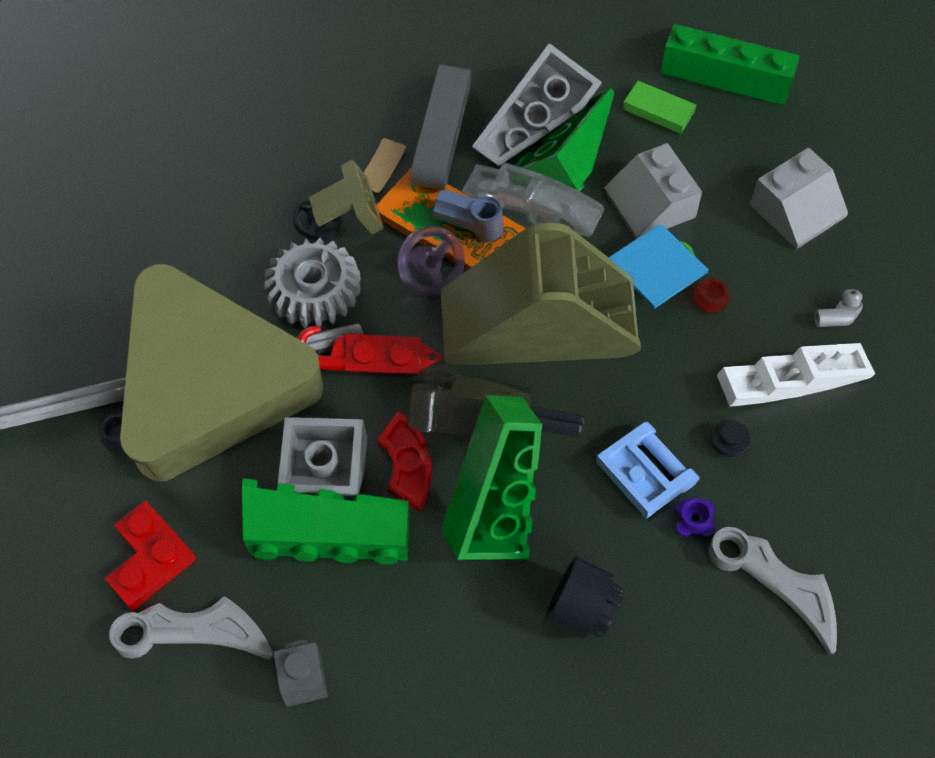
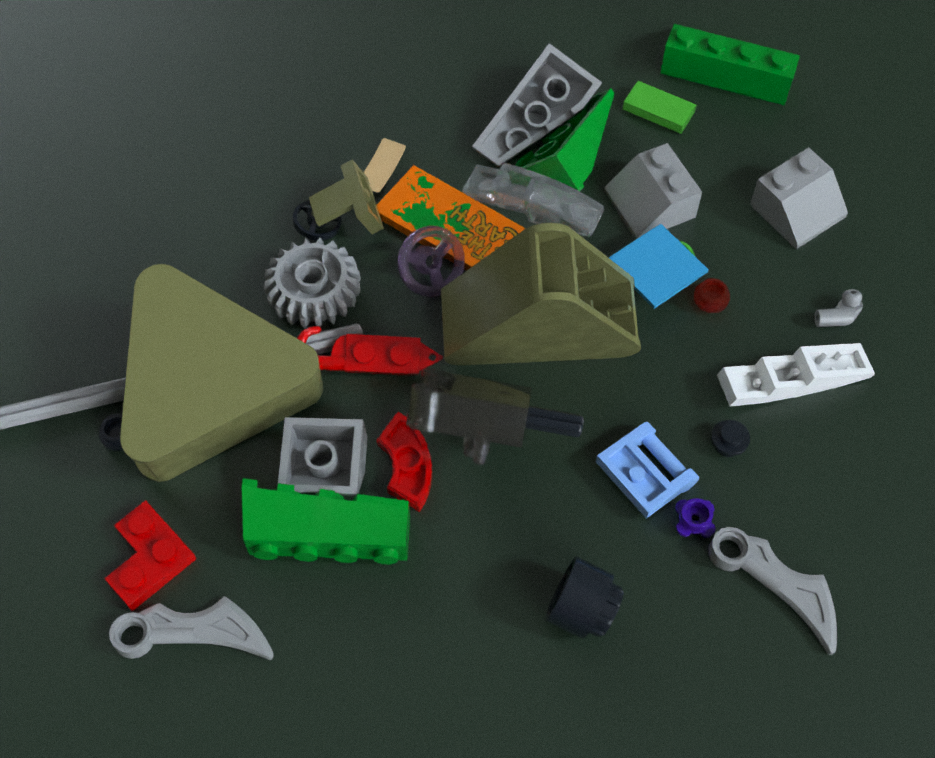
dark grey brick [274,640,328,707] -> none
dark grey beam [411,64,472,190] -> none
sand blue piece [433,189,503,242] -> none
green wedge [441,395,542,560] -> none

